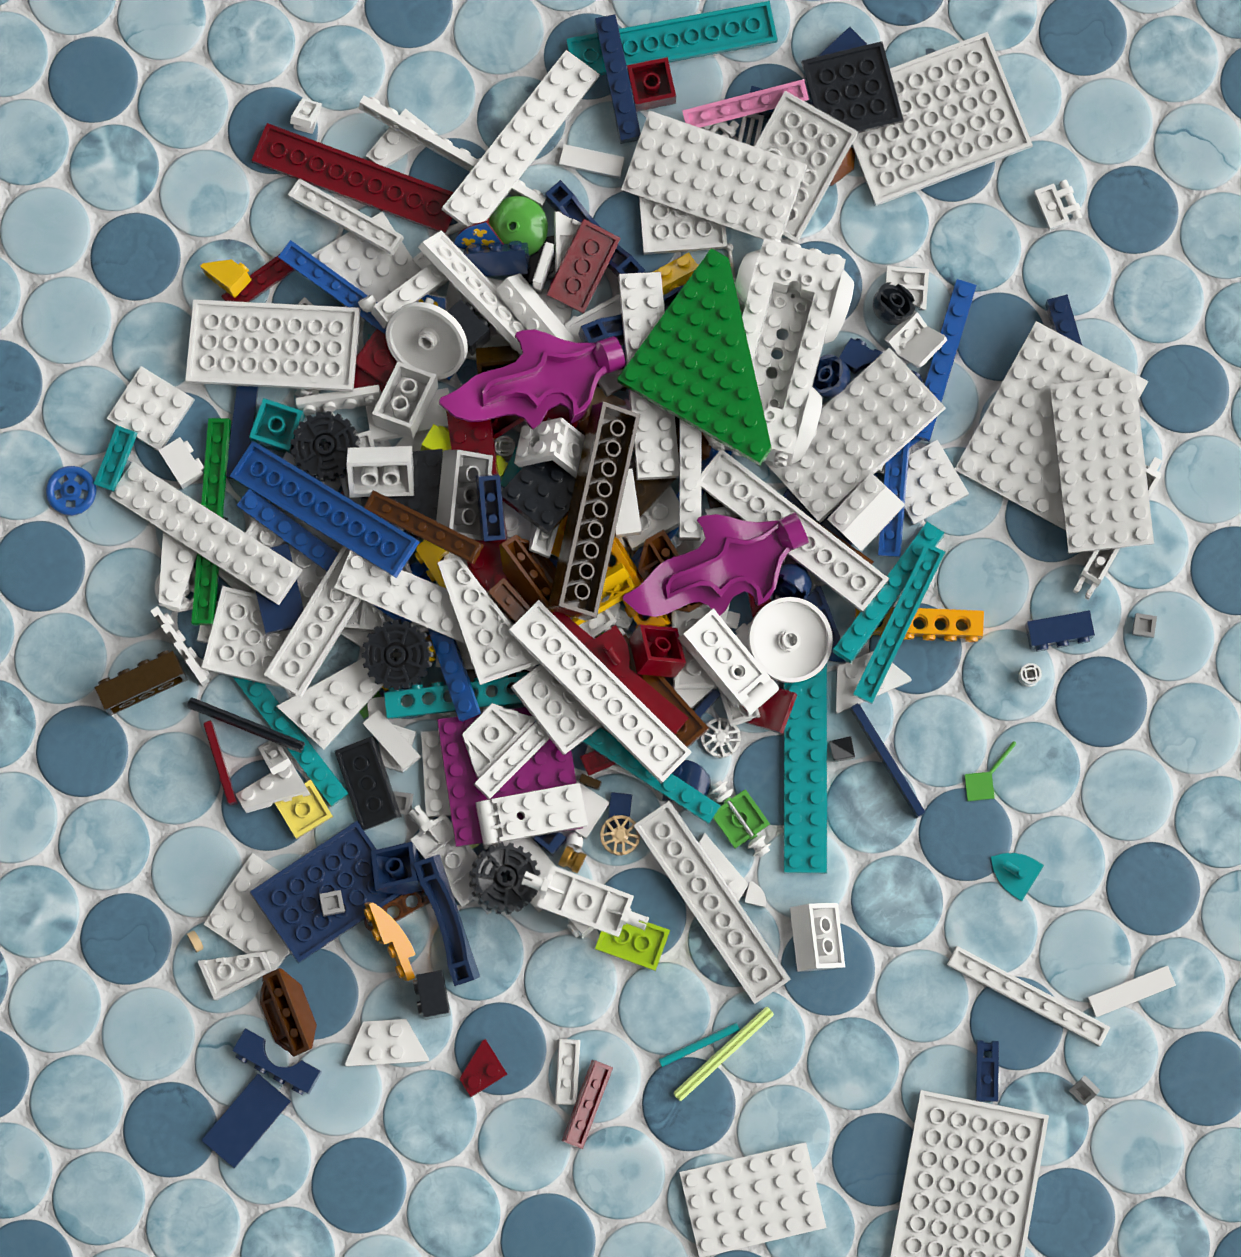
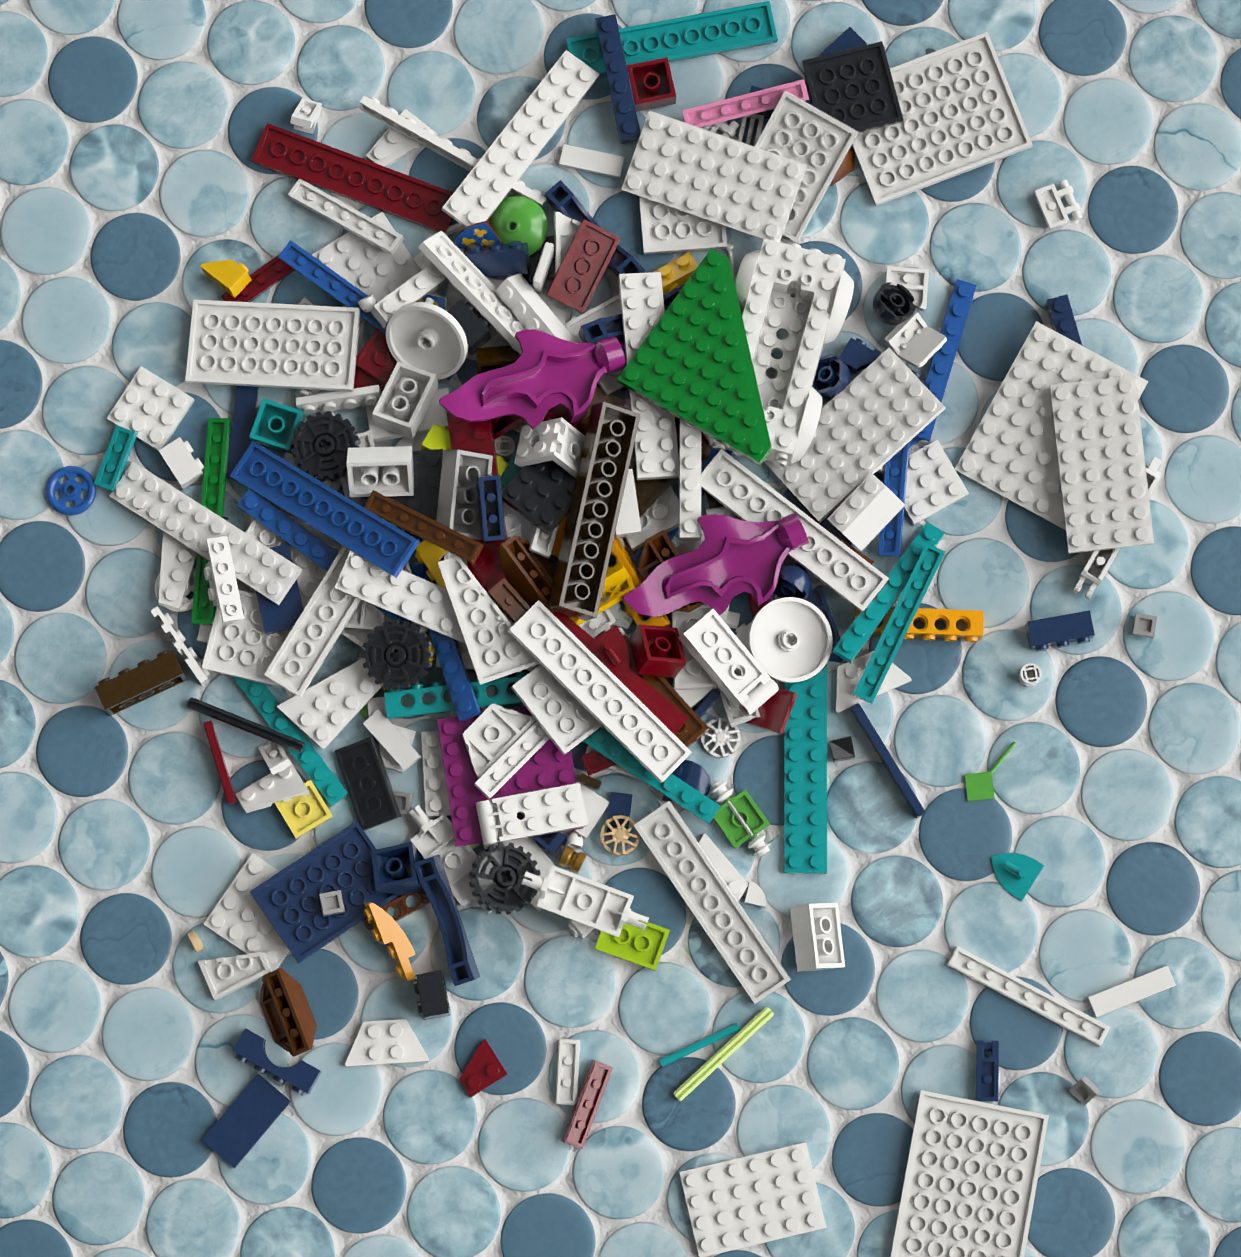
none -> white bracket [204,536,244,623]

